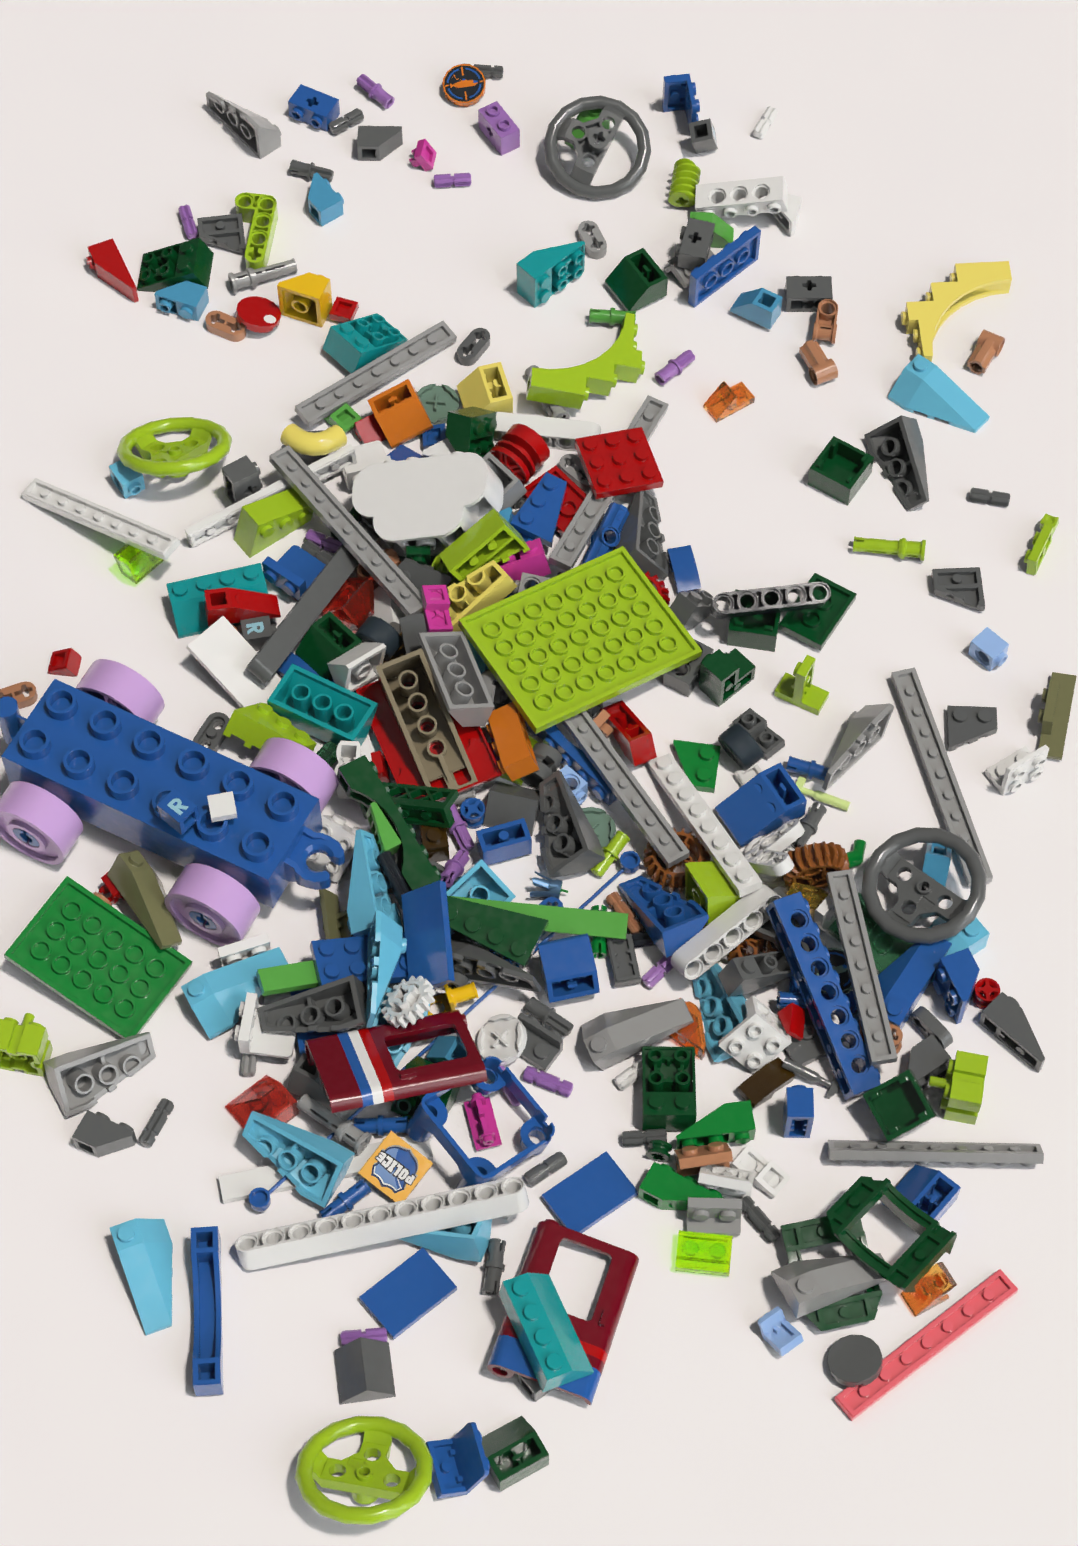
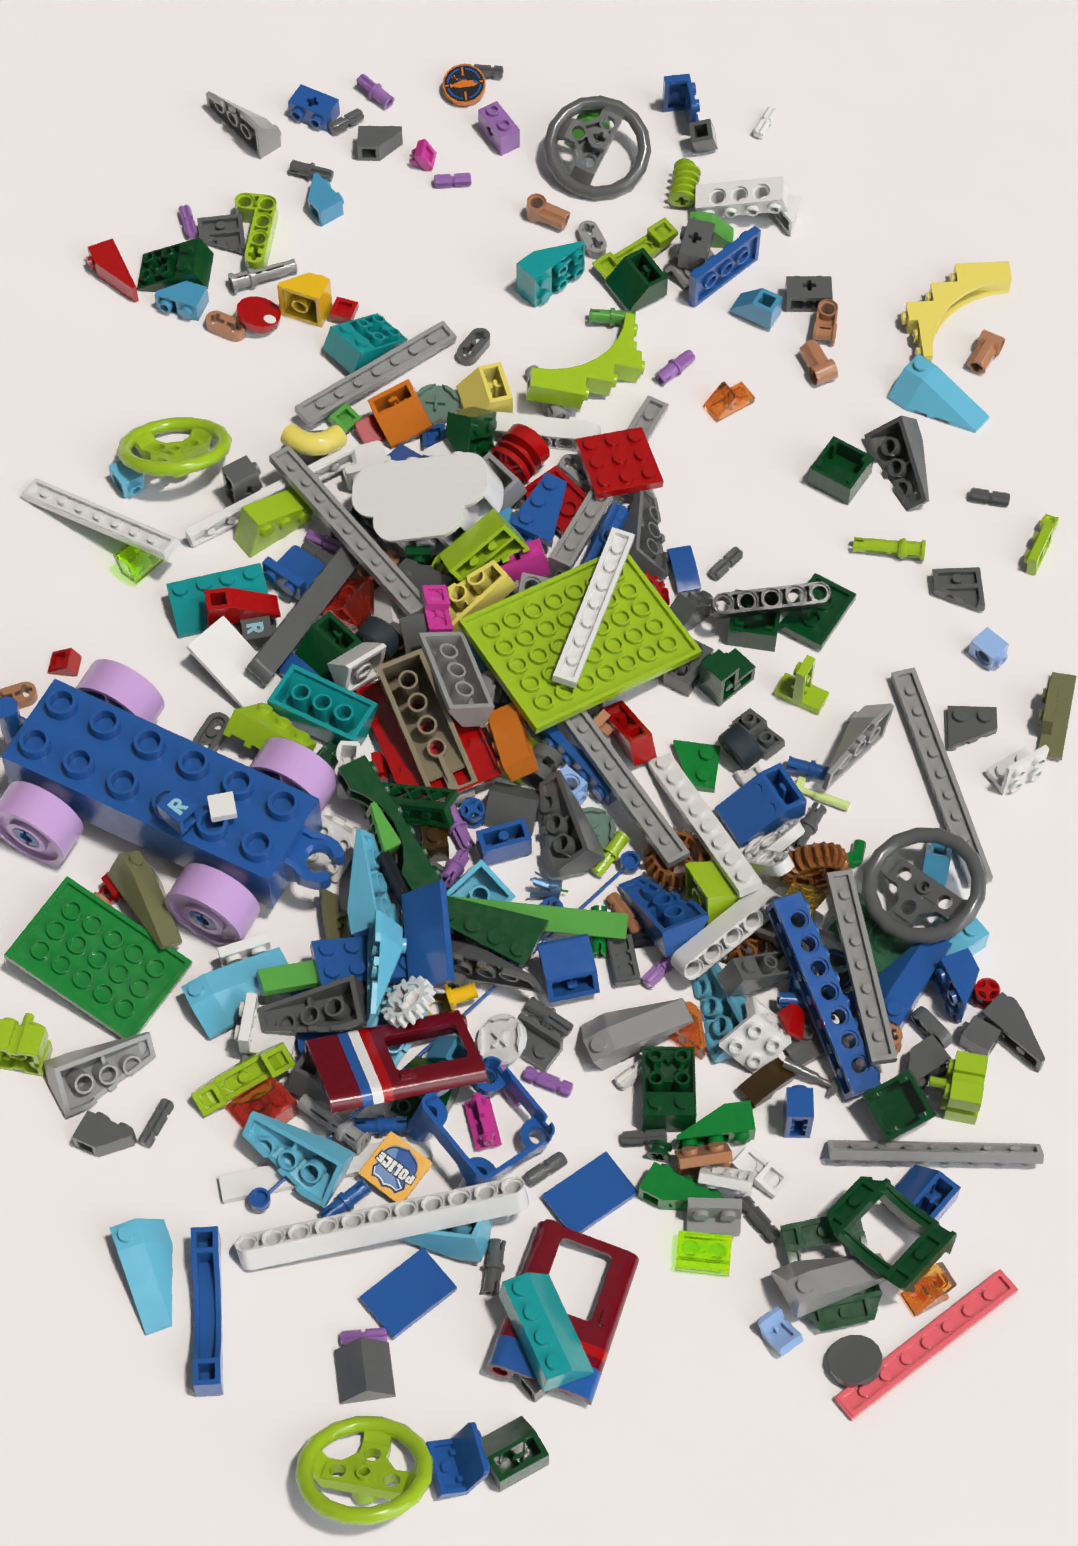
none -> lime slope [191,1042,296,1117]
none -> nougat piece [526,193,570,230]
none -> white plate [552,527,635,688]
none -> lime slope [592,217,678,280]
none -> dark grey piece [709,546,743,580]
none -> dark grey brick [958,1015,1002,1056]

